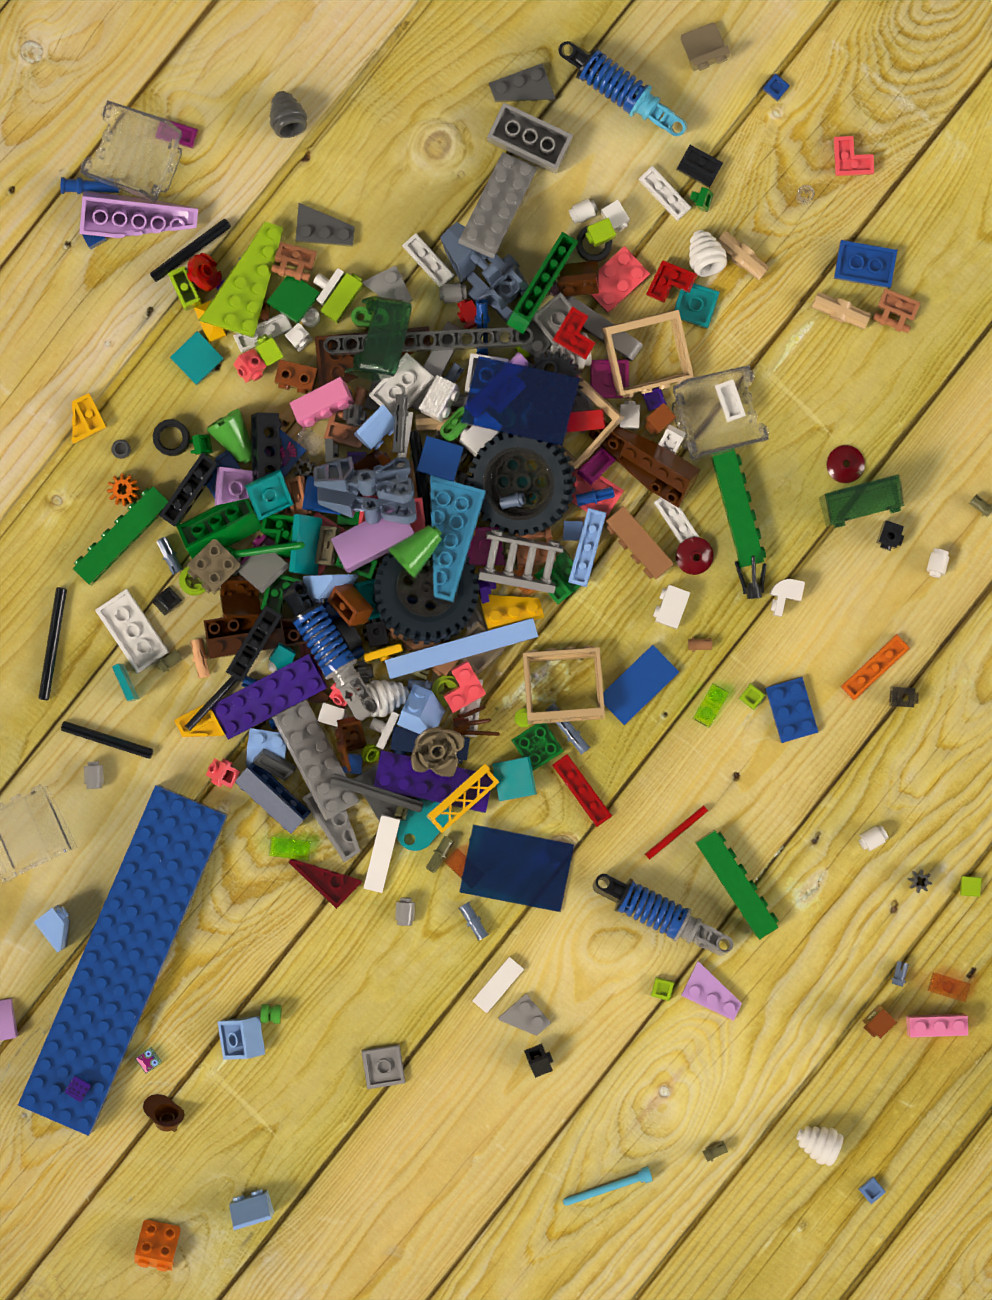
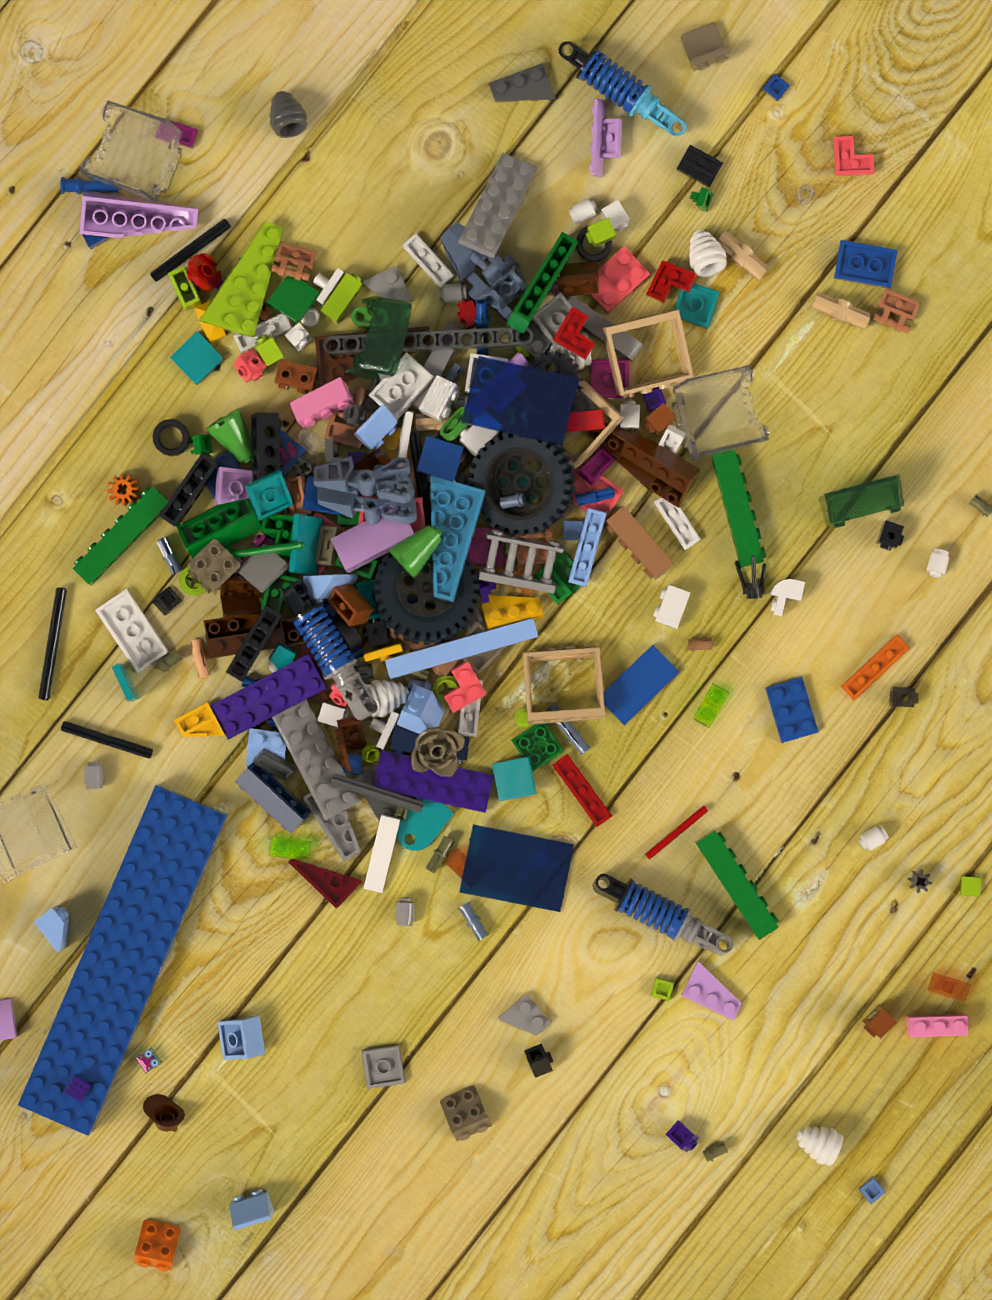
yellow wing [72,393,107,444] -> none
dark grey plate [111,440,131,459] -> none
black bar [184,676,238,731] -> none
coral brick [206,758,240,788] -> none
bright green wheel [261,1004,282,1024] -> none
dark grey wing [295,203,354,247] -> none
dark grey pin [392,394,408,453] -> none
yellow fence [426,764,499,833] -> none
reddish brown plant [453,705,500,736] -> none
white tile [472,956,524,1013] -> none
light grey brick [487,103,573,174] -> none
medium azure piece [563,1166,653,1206] -> none
white tile [638,166,692,221] -> none
dark red dish [676,537,714,575] -> none
white tile [714,380,746,423] -> none
lime tile [738,683,765,710] -> none
dark red dish [826,445,865,483] -> none
sand blue pin [891,961,909,987] -> none
none -> dark tan bracket [440,1086,492,1141]
none -> lavender bracket [590,98,622,178]
none -> dark purple bracket [665,1120,699,1152]

